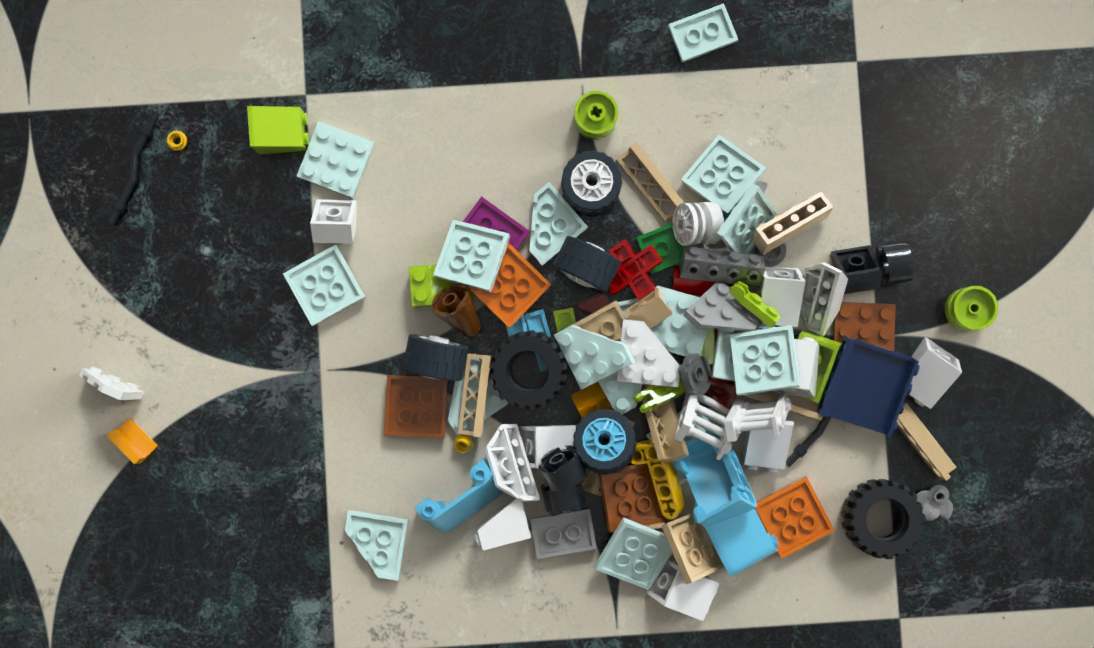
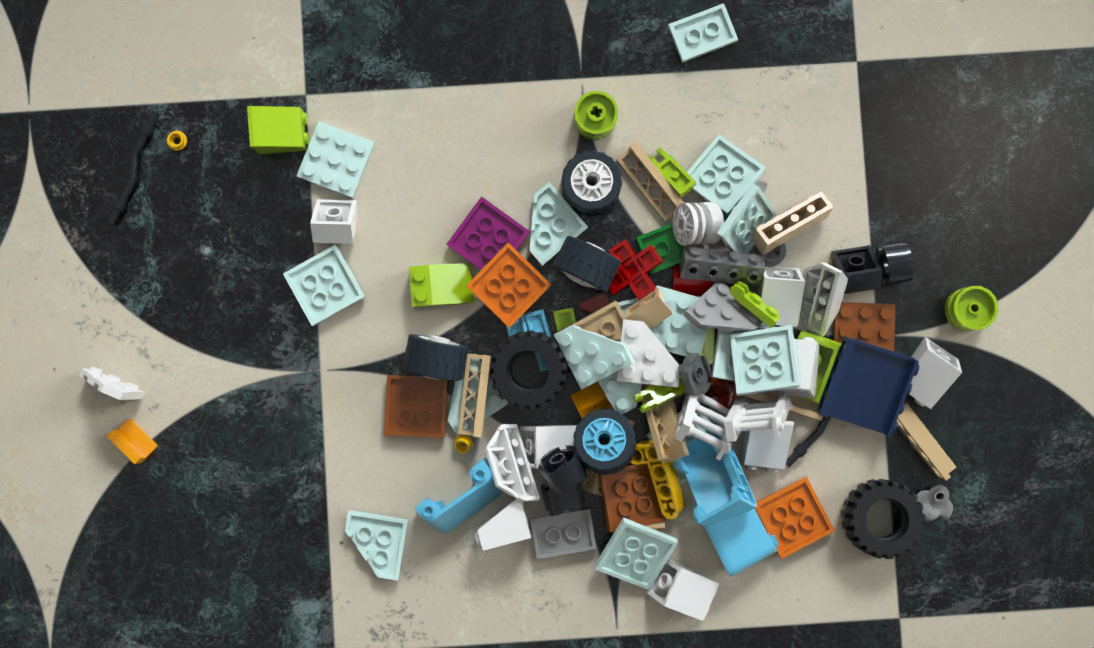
reddish brown cone [432,283,481,337] -> none
light aqua plate [433,220,510,292] -> none
tan plate [662,512,725,585] -> none
none -> lime hinge [648,147,697,198]

